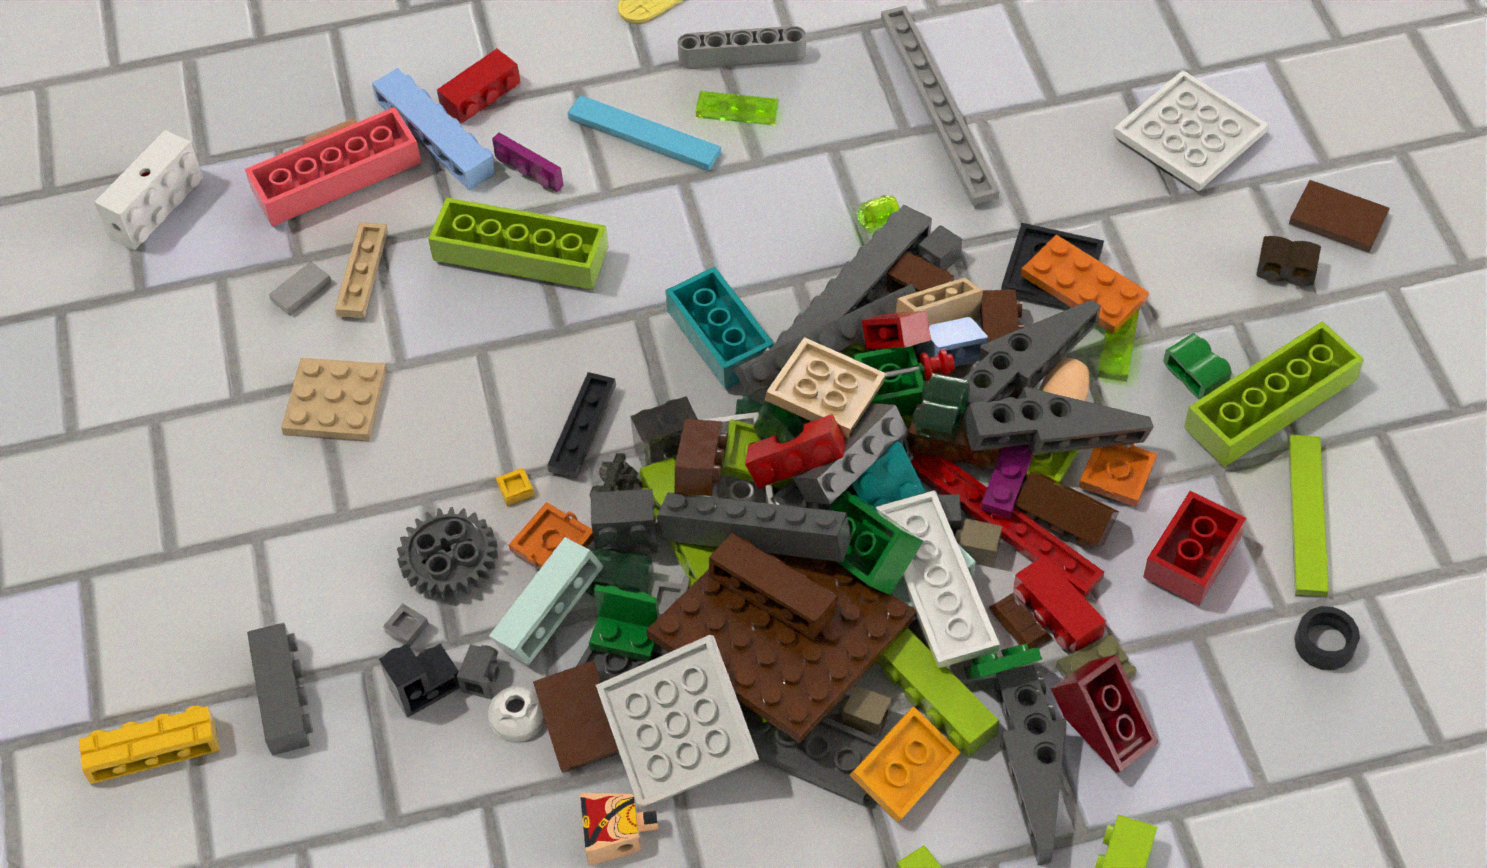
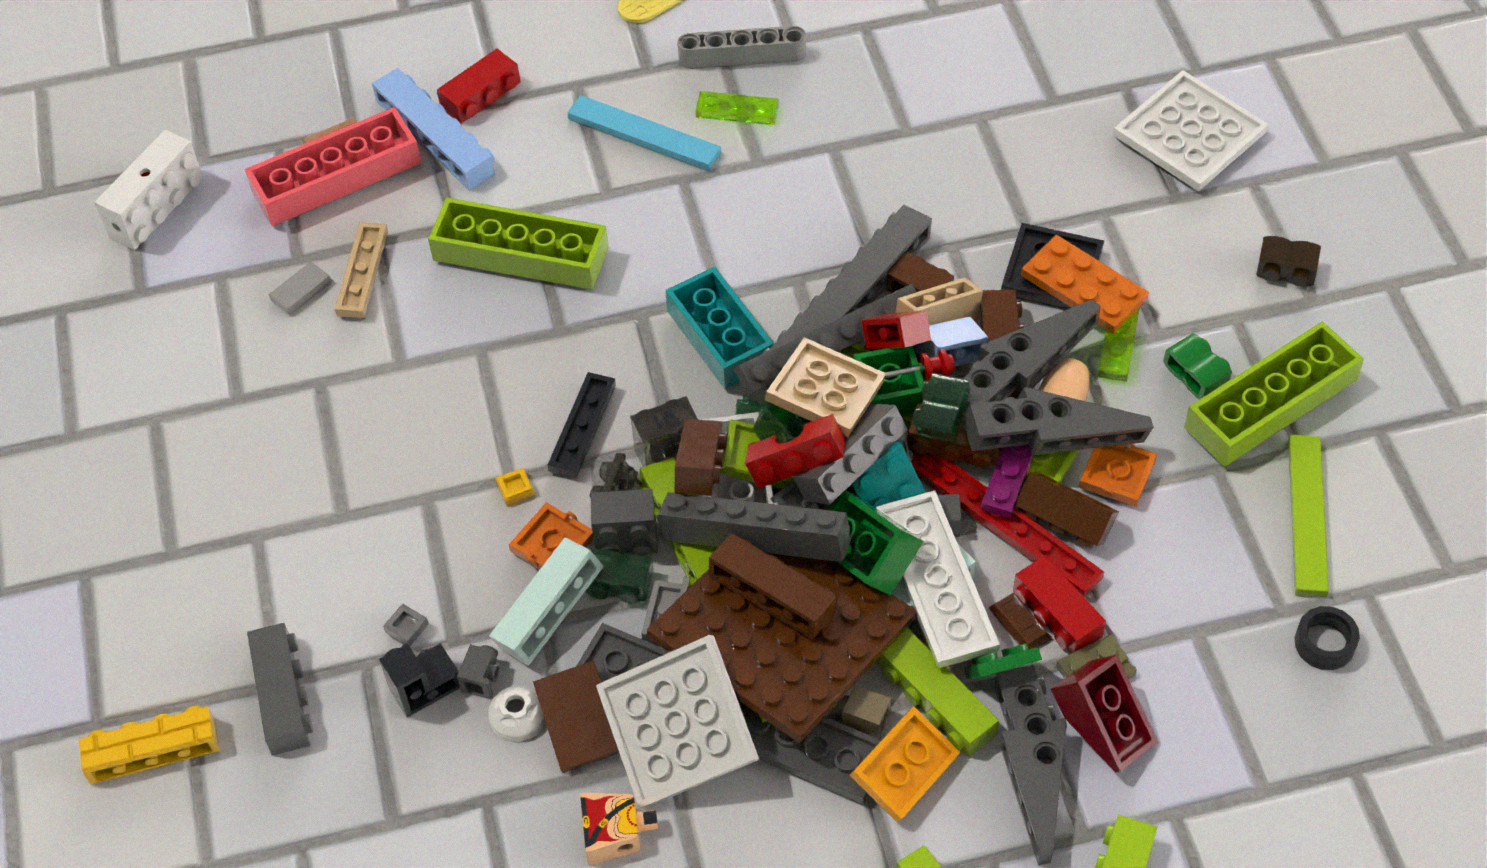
tan plate [281,358,387,441] -> none
dark grey gear [397,507,498,600] -> none
magenta plate [492,132,564,192] -> none
green bracket [589,585,660,662] -> none
clear neon green brick [857,195,900,230] -> none
light grey plate [881,5,999,206] -> none
dark grey brick [918,225,962,270] -> none
dark tan brick [955,518,1002,568] -> none
red brick [1143,491,1247,606] -> none
reddish brown tile [1289,180,1390,253] -> none

